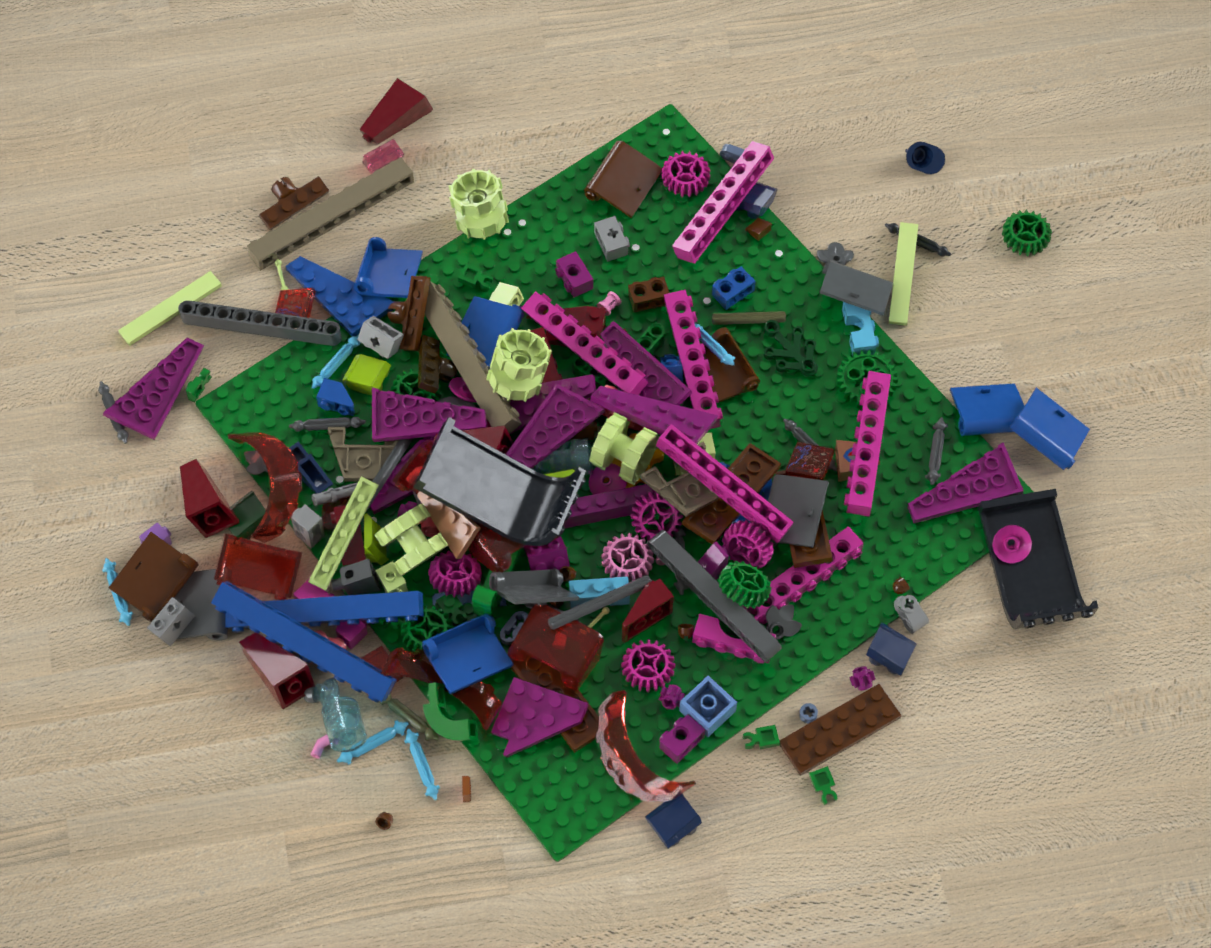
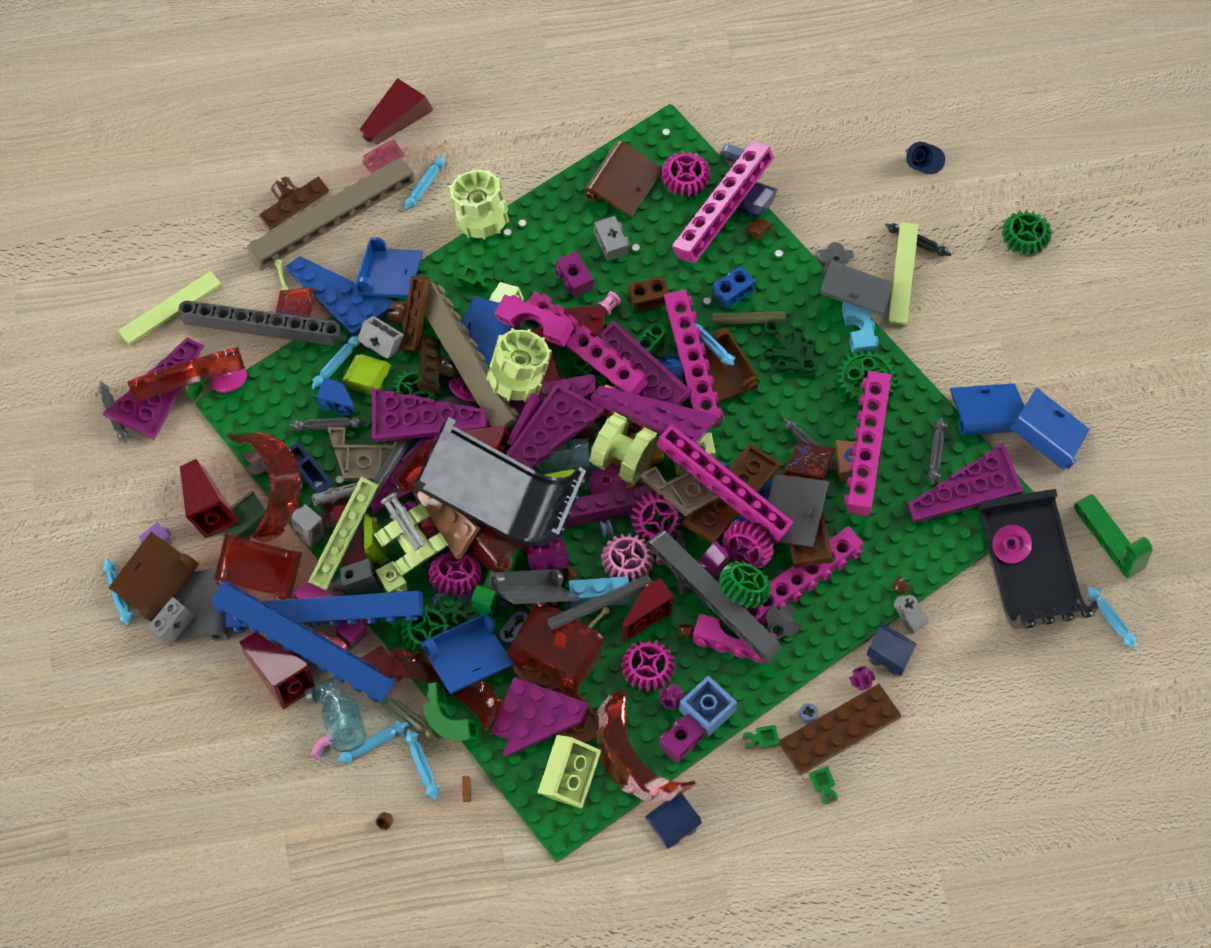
none -> clear red windscreen [127,346,245,403]
none -> dark pink dish [210,364,247,393]
none -> light grey pin [381,492,425,551]
none -> medium azure wheel [404,156,445,210]
none -> dark pink arch [494,294,574,347]
none -> magenta tile [506,393,543,448]
none -> yellowish green slope [538,735,601,808]
none -> sand blue bush [599,519,613,538]
none -> green beam [1074,494,1153,578]
none -> medium azure wheel [1087,586,1137,648]

